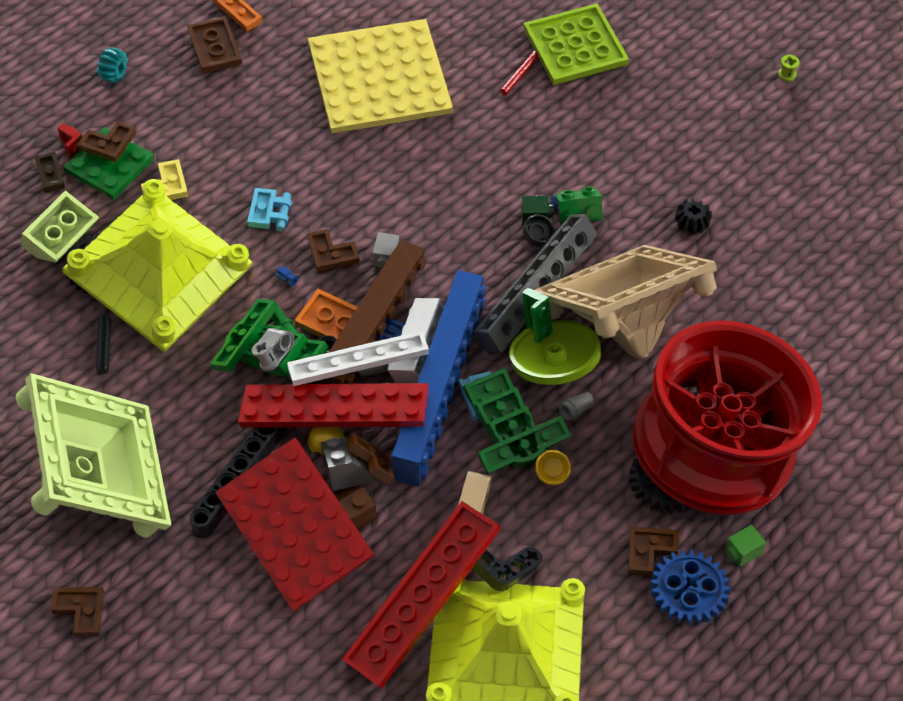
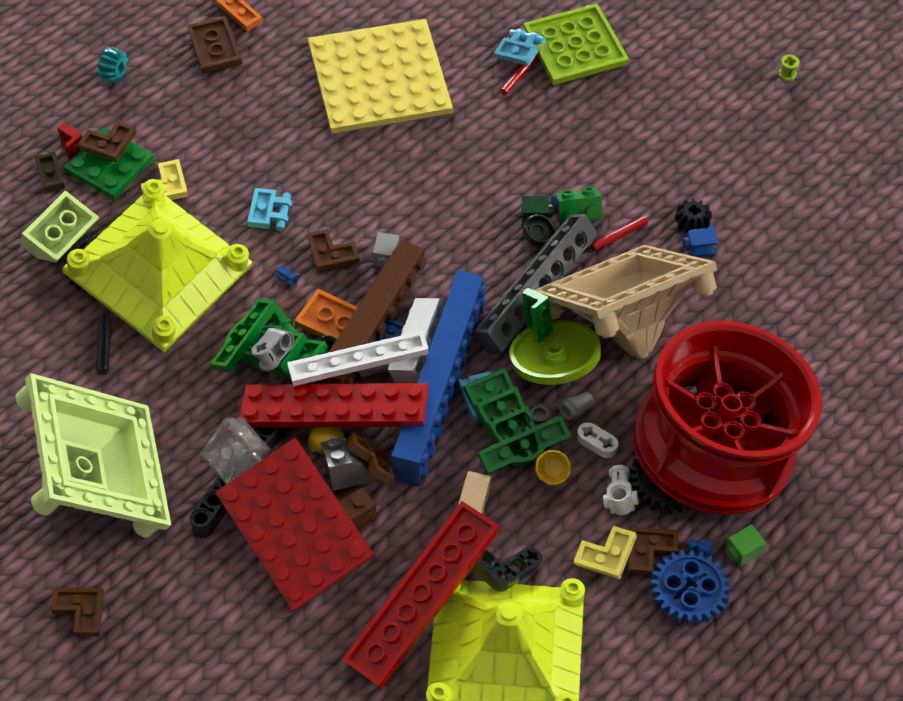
none -> clear slope [200,418,271,484]
none -> medium azure plate [494,29,546,66]
none -> dark grey plate [530,406,551,427]
none -> light yellow plate [573,526,637,579]
none -> white beam [577,423,618,458]
none -> red bar [590,216,648,251]
none -> white connector [603,465,639,515]
none -> blue window [683,224,718,258]
none -> blue piece [688,537,713,556]

